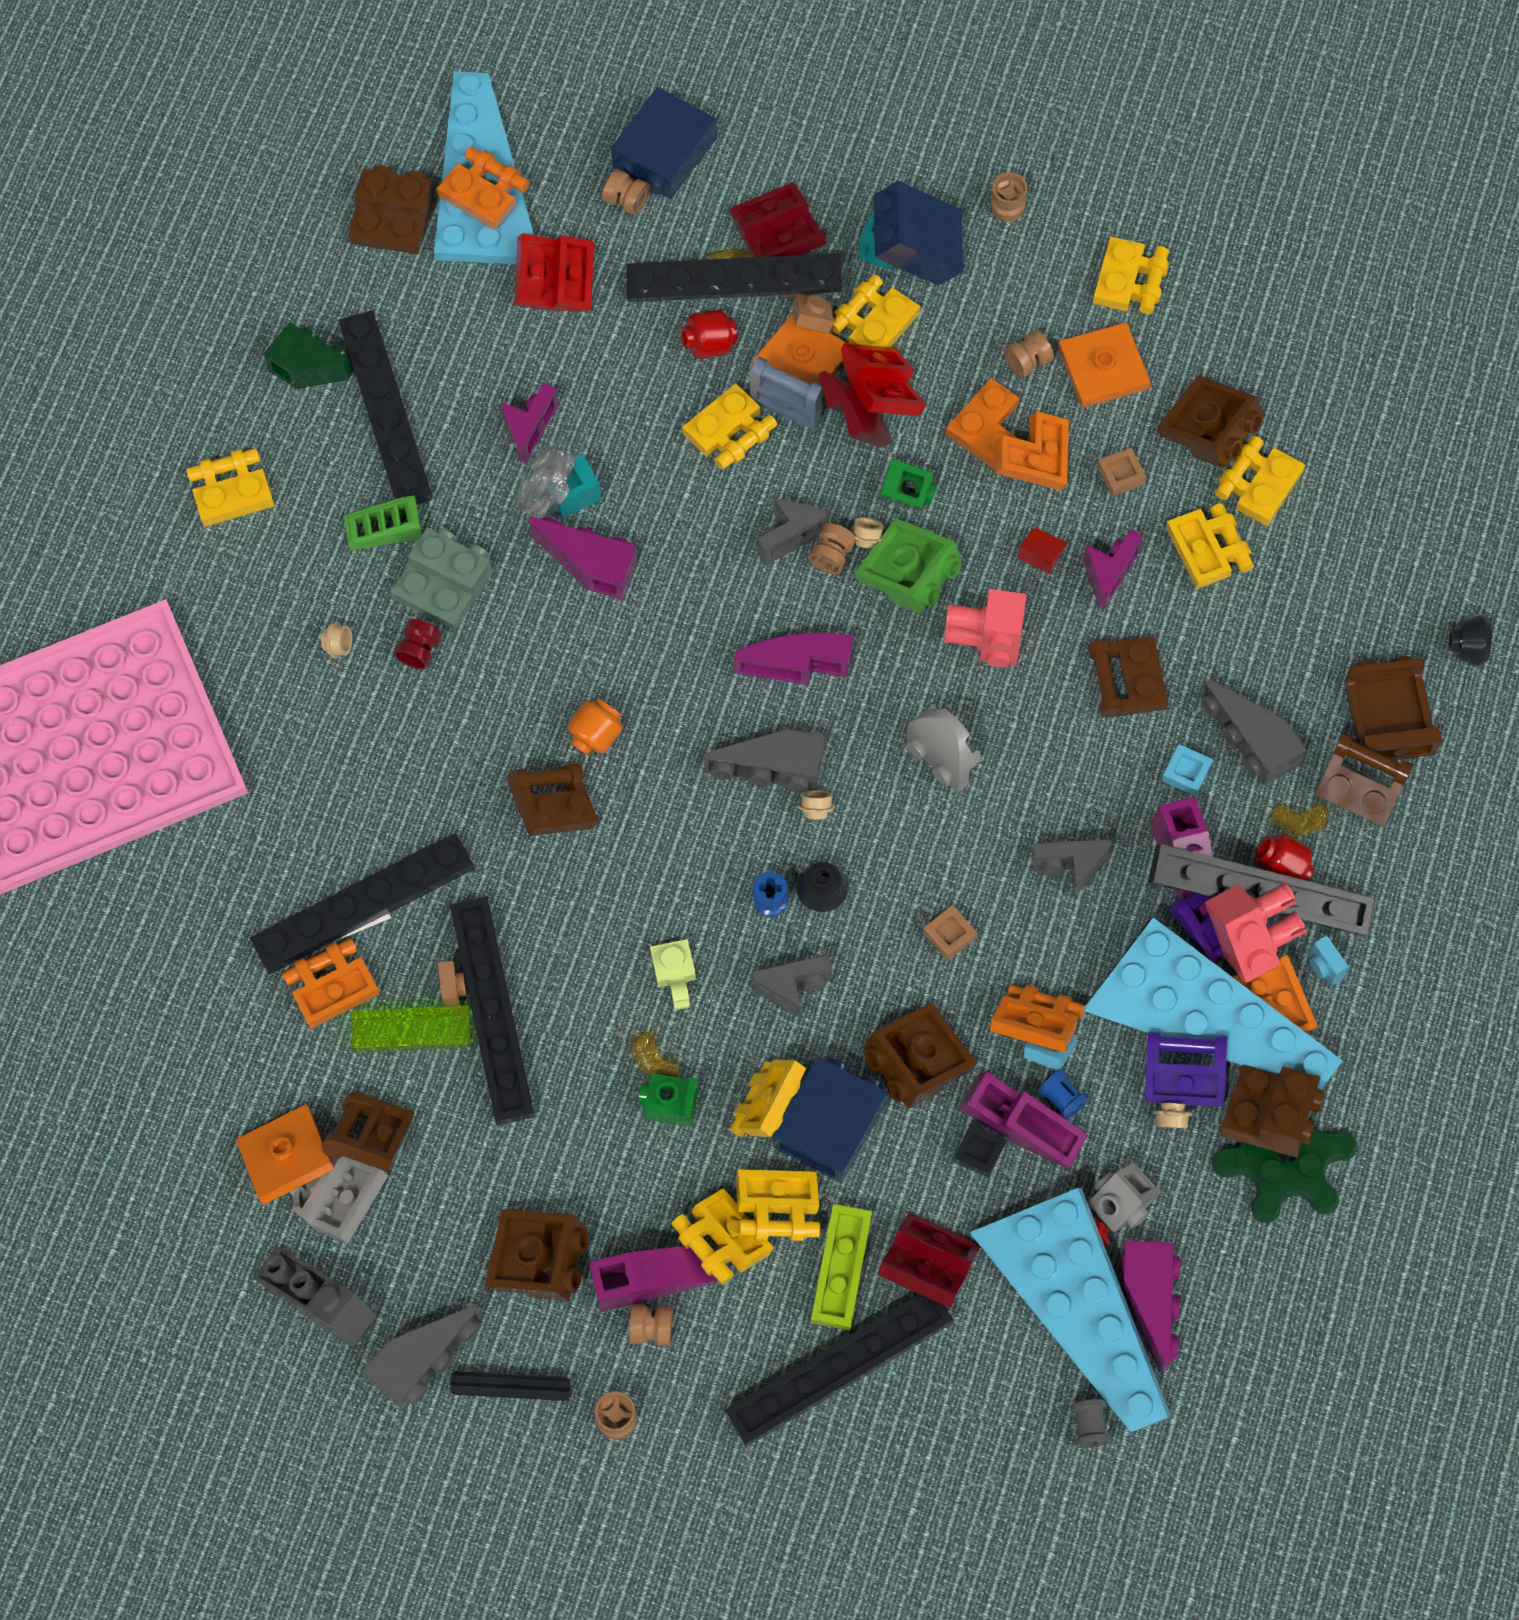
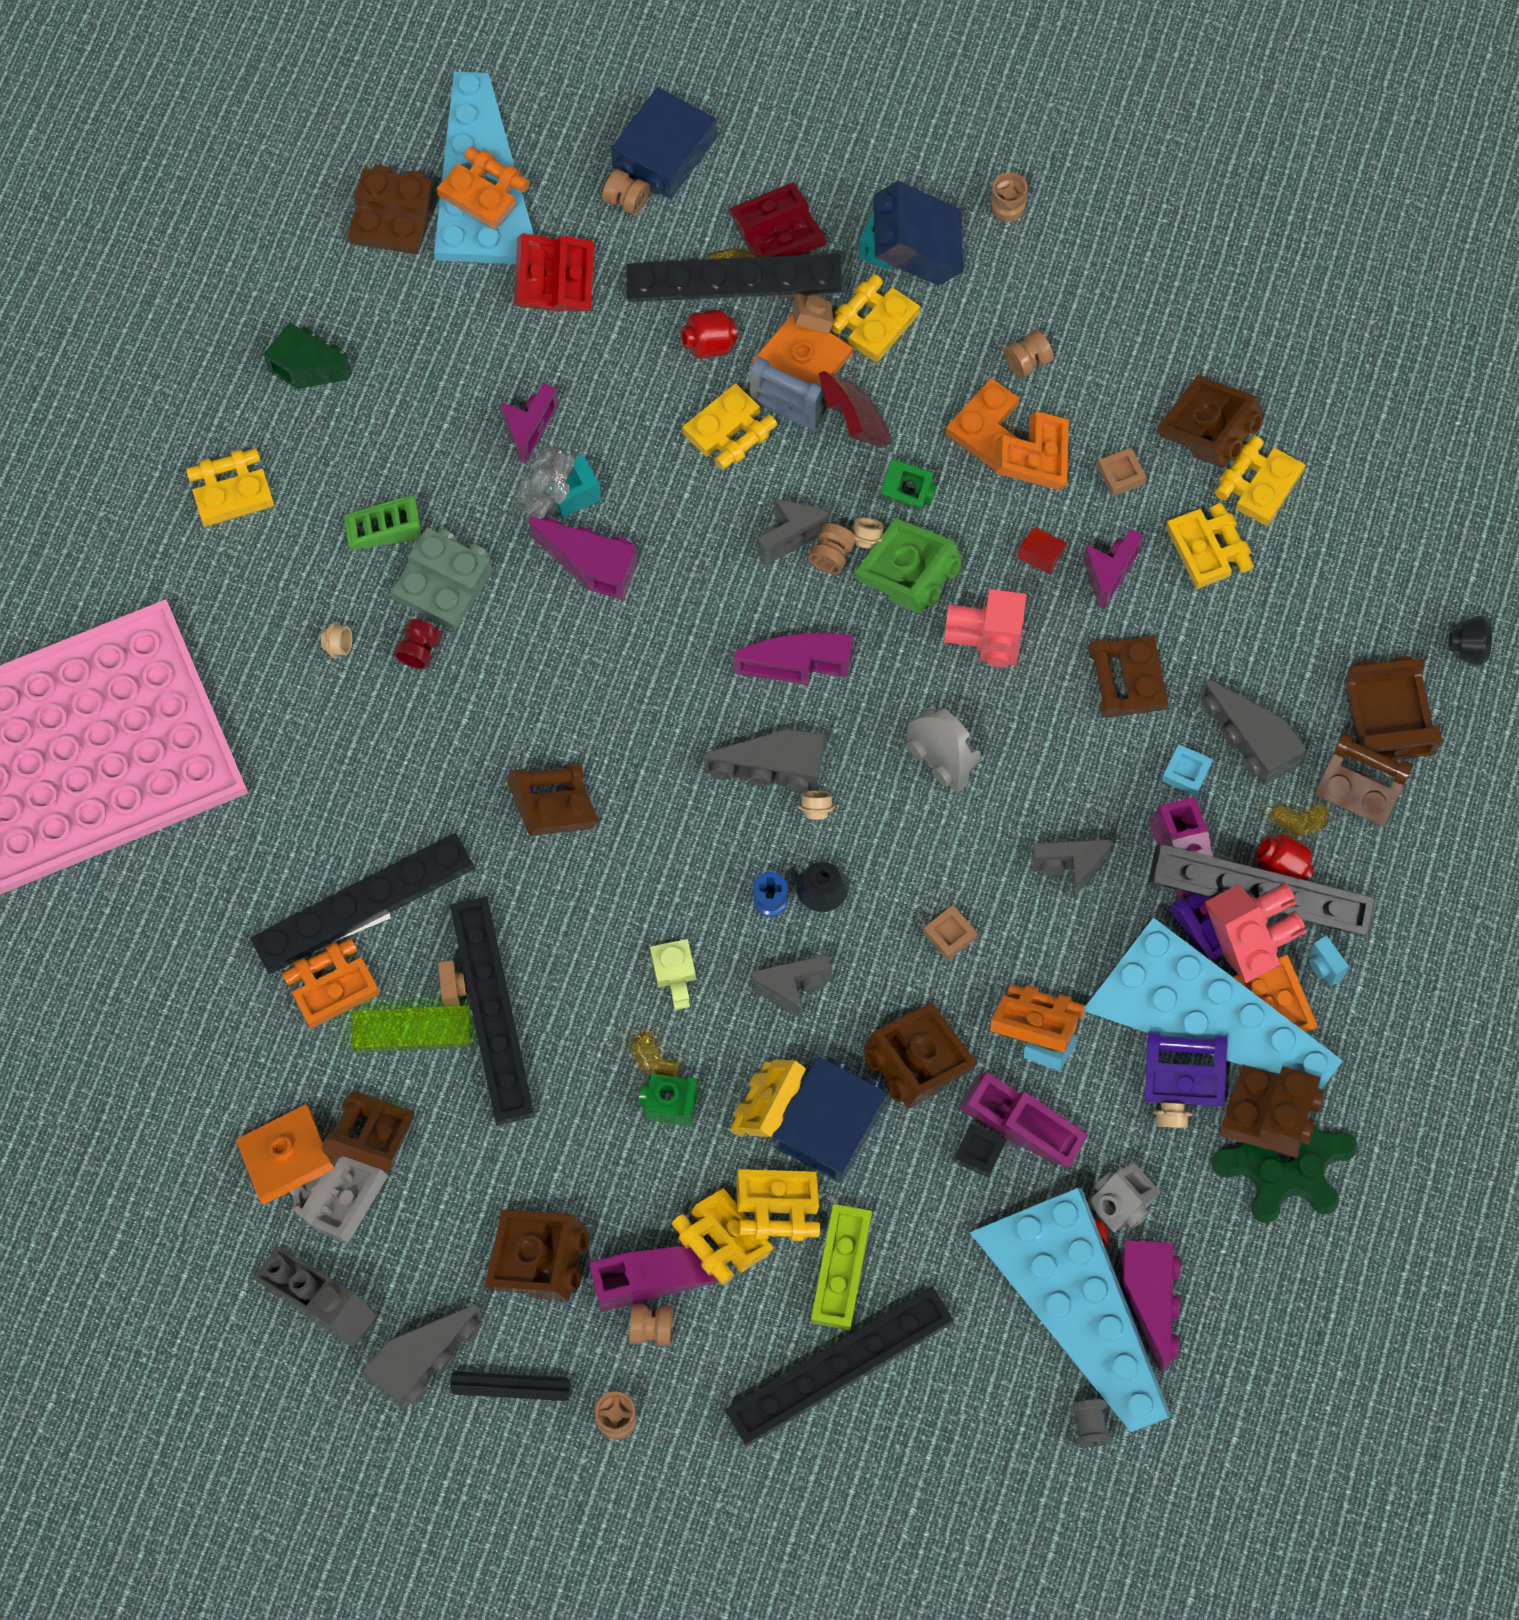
black plate [339,310,433,504] -> none
orange head [567,698,623,755] -> none
red slope [841,343,926,416] -> none
dark red slope [877,1212,981,1308] -> none
blue bush [1037,1069,1090,1121] -> none
orange plate [1058,322,1151,408] -> none
yellow plate [1093,236,1169,314] -> none

